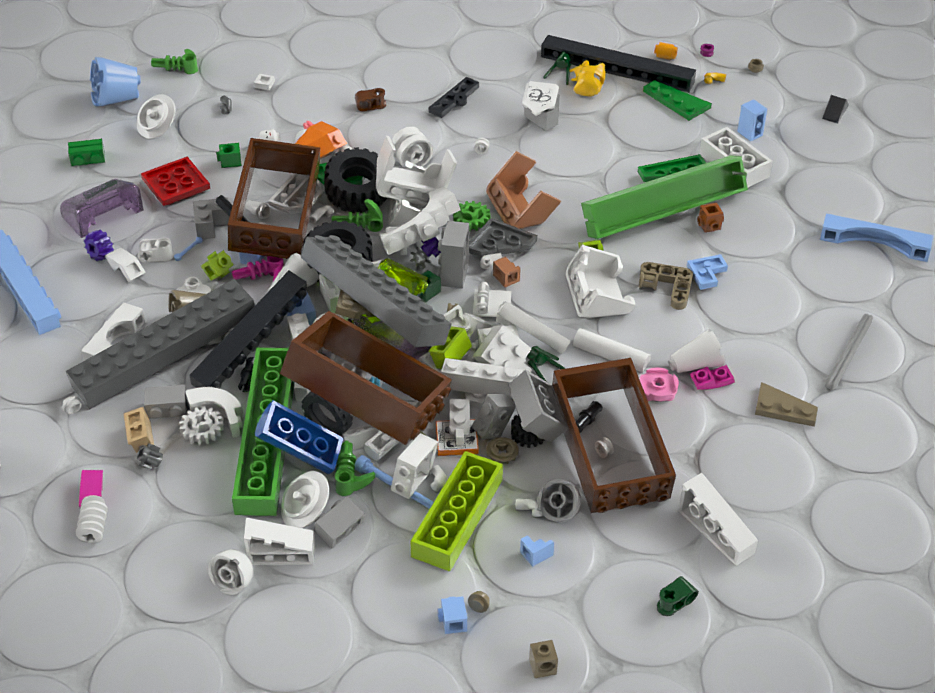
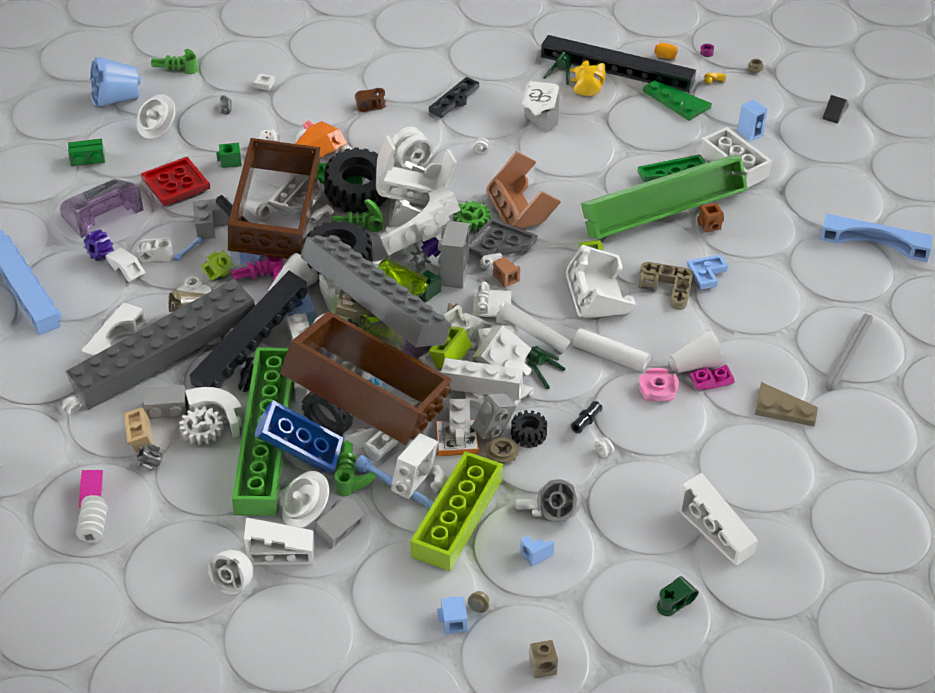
light grey brick [508,370,568,443] -> none
reddish brown door [552,358,676,513] -> none

